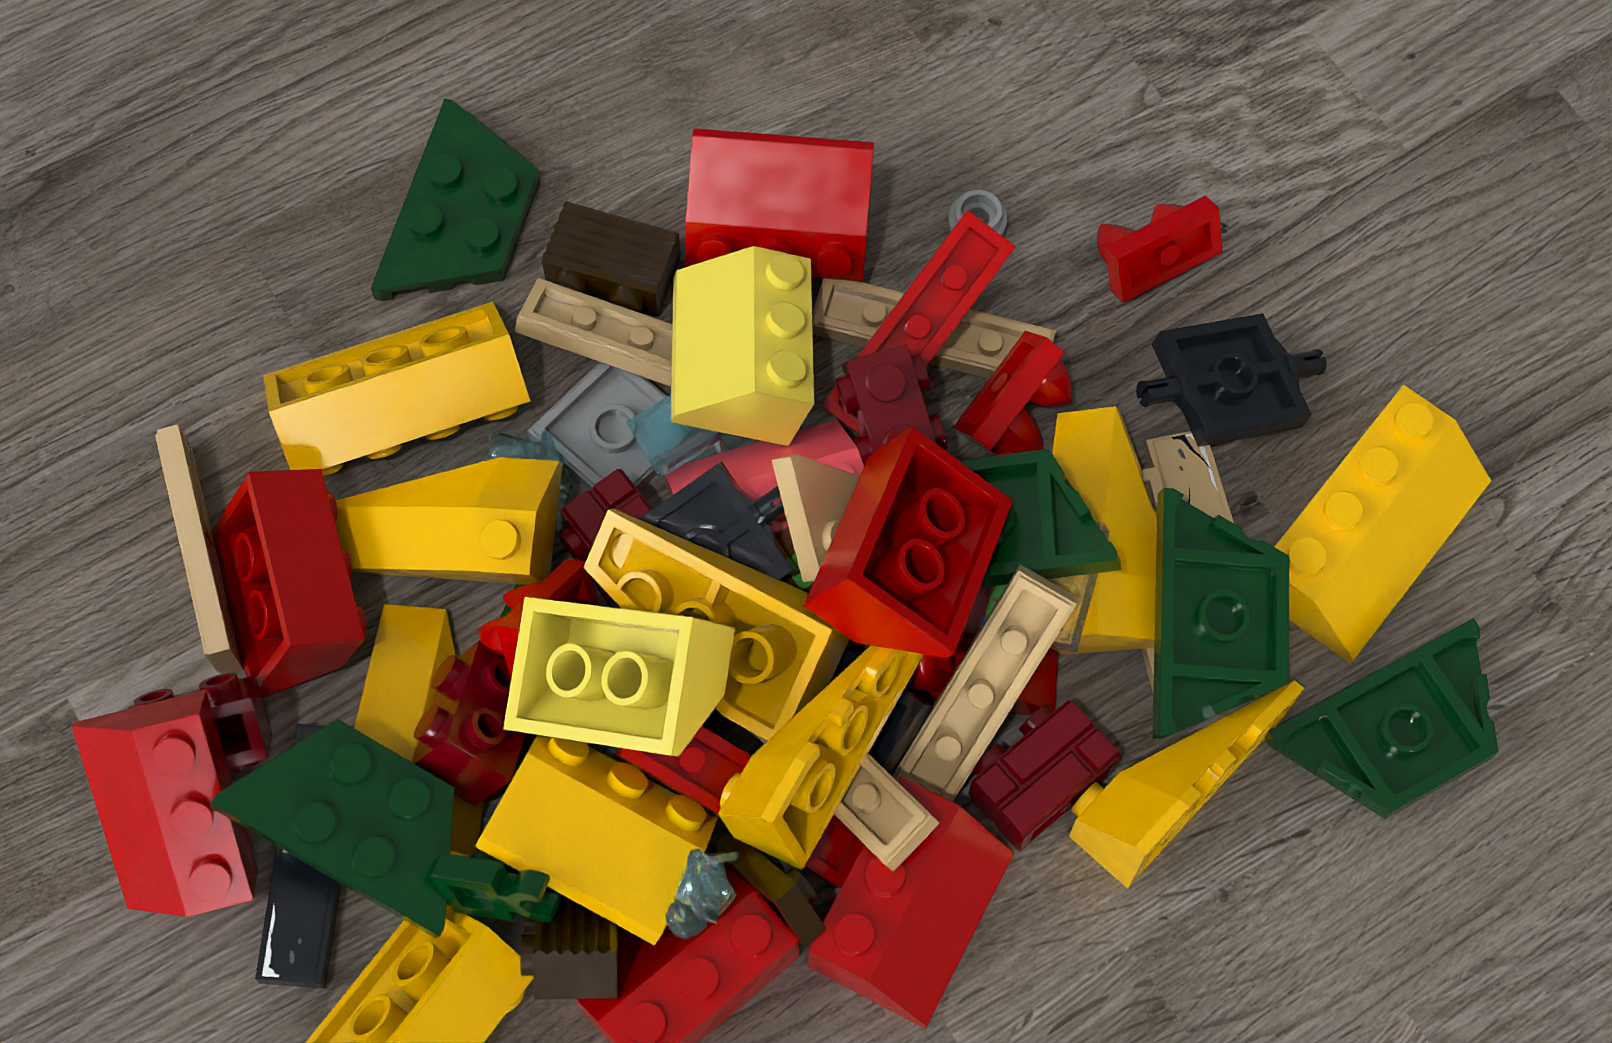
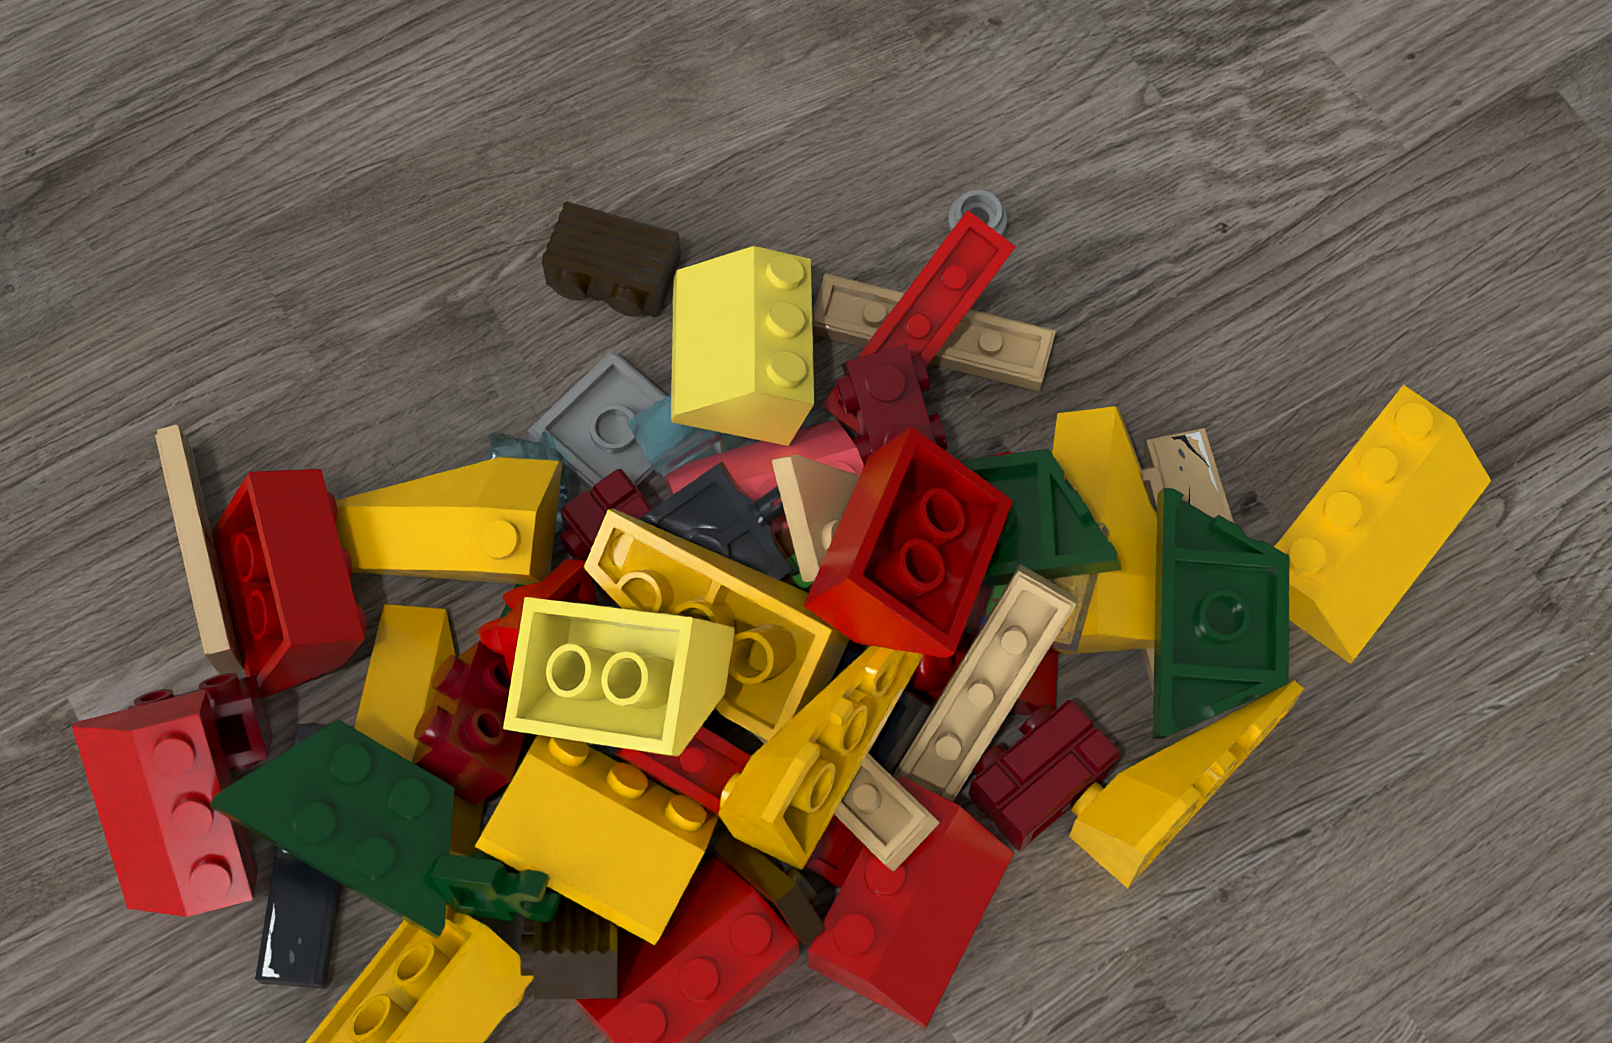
yellow slope [263,301,530,477] -> none
dark green wing [371,98,540,301] -> none
tan tile [515,278,673,386] -> none
clear light blue hat [666,849,740,939] -> none
slope [685,128,874,281] -> none
red tile [953,330,1072,454] -> none
red tile [1097,195,1223,303] -> none
black plate [1136,313,1327,447] -> none
dark green wing [1264,618,1499,819] -> none

